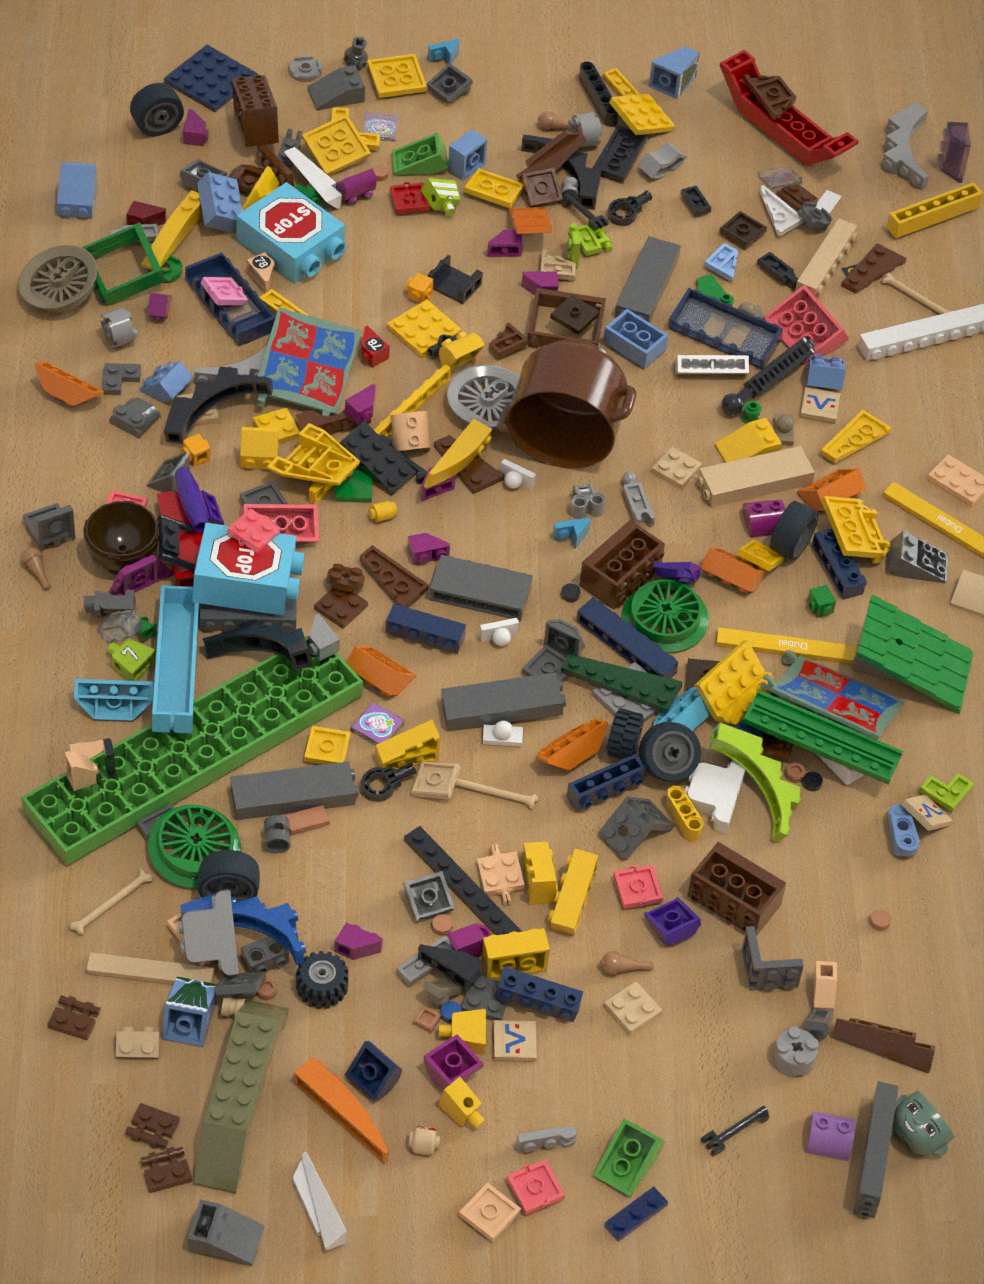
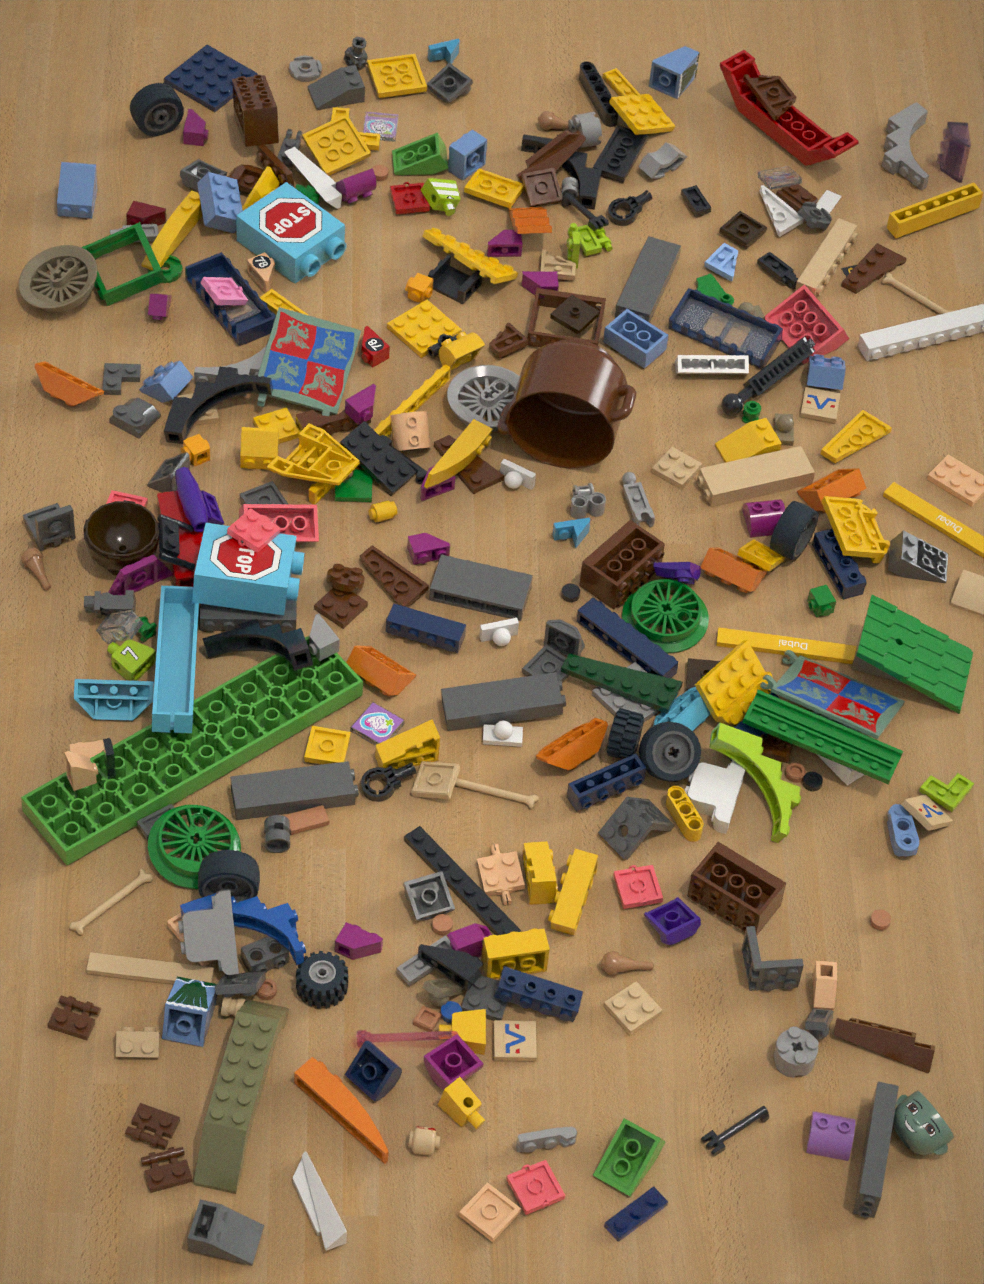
light grey brick [100,307,138,348] -> none
none -> clear pink piece [357,1030,459,1047]
none -> yellow wing [422,228,518,284]

